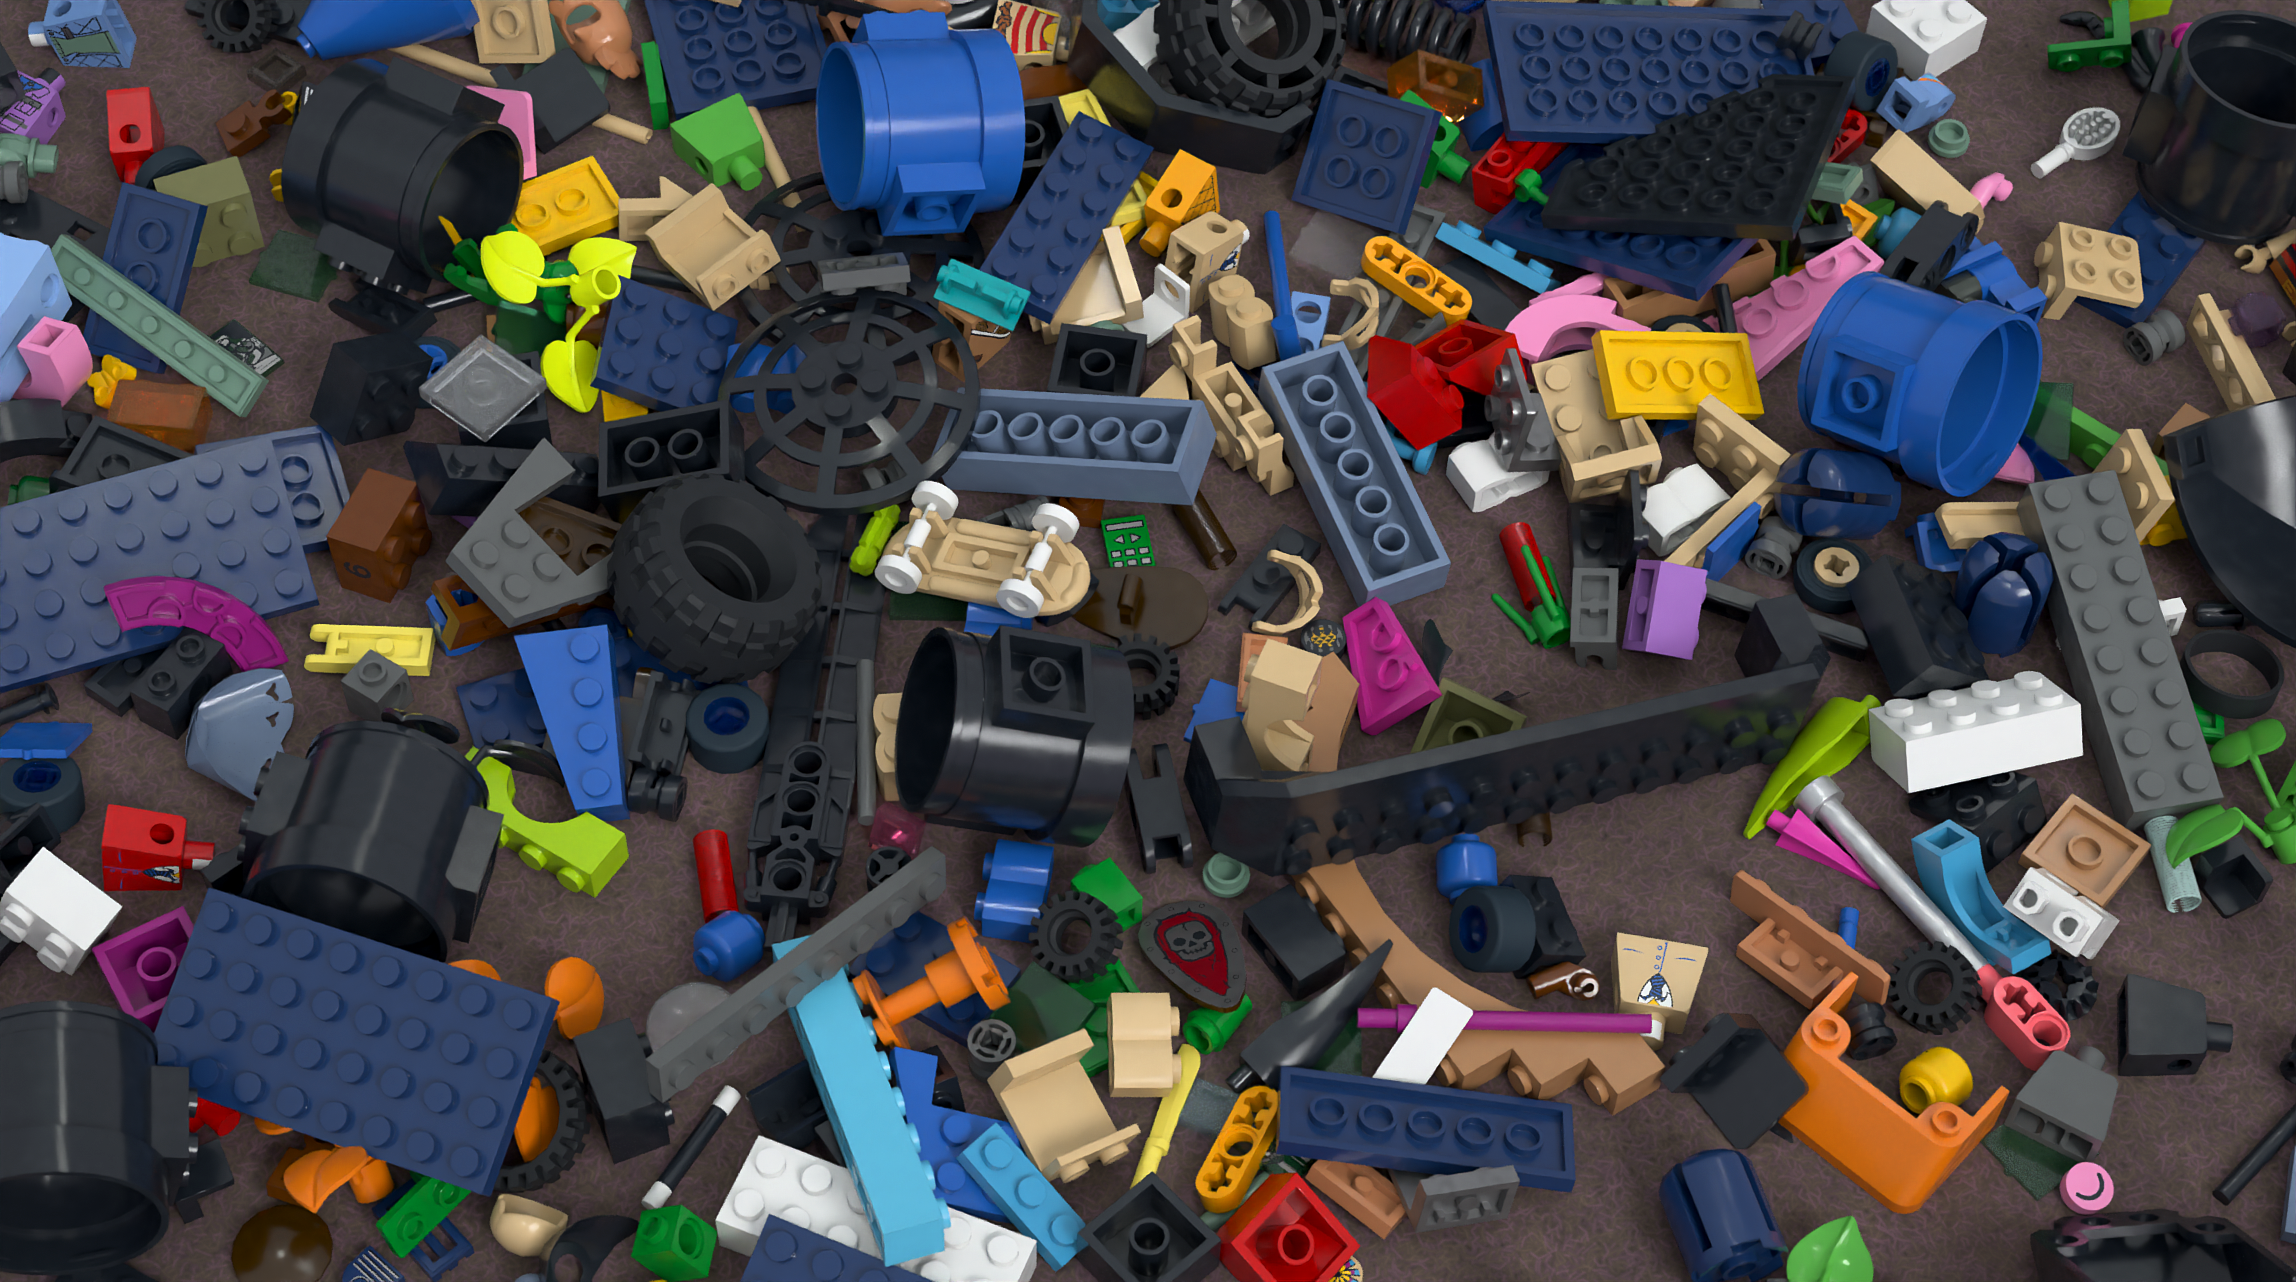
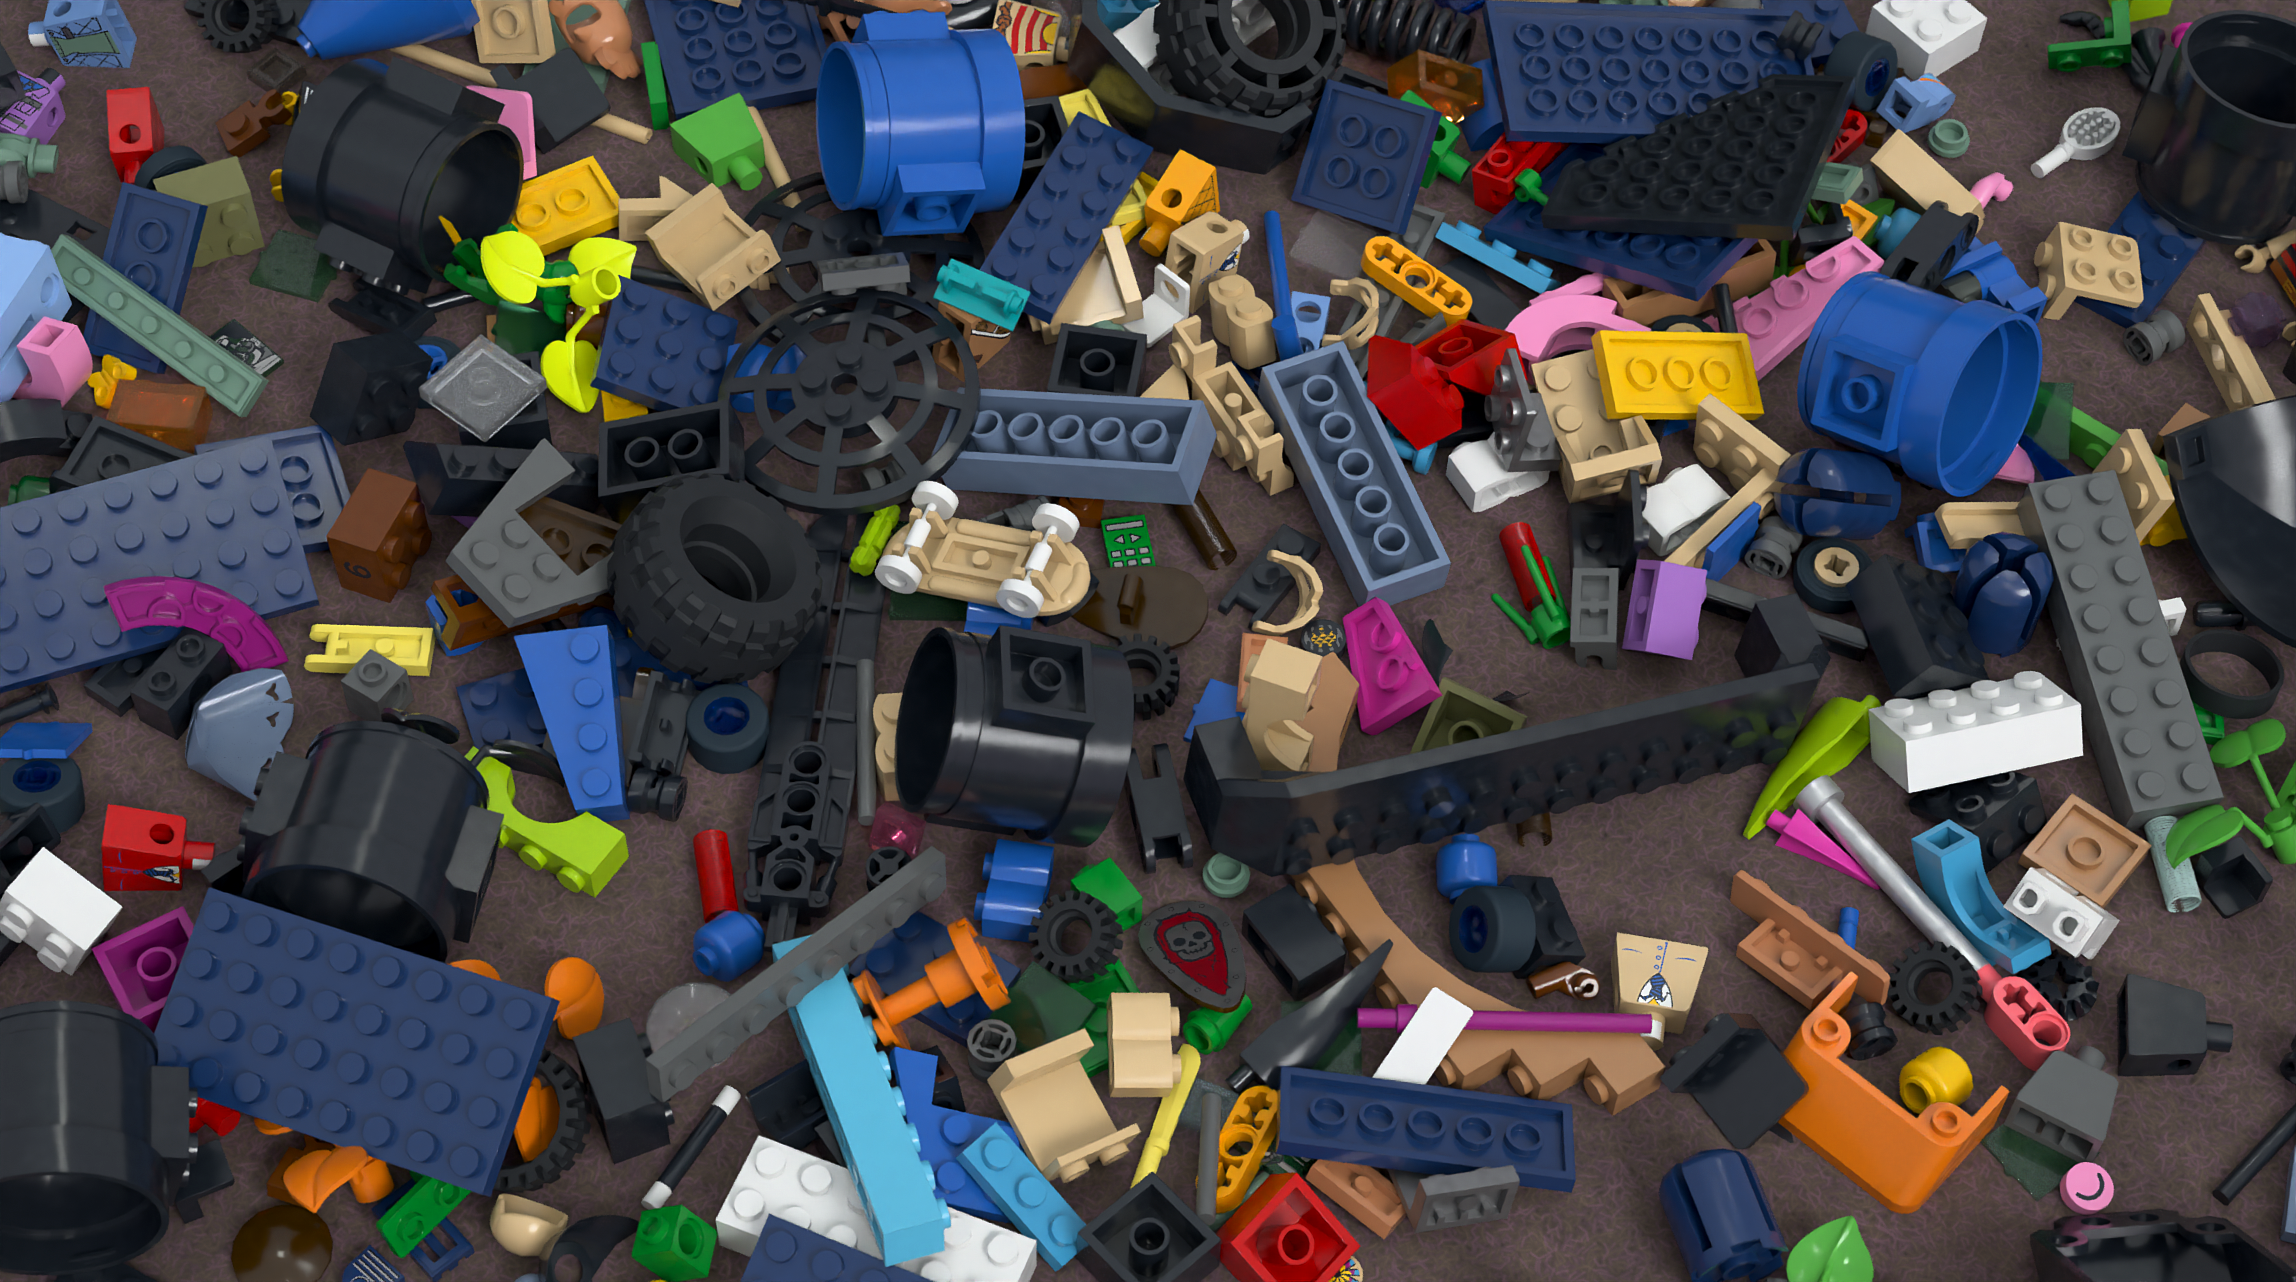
none -> dark grey bar [1195,1093,1222,1226]

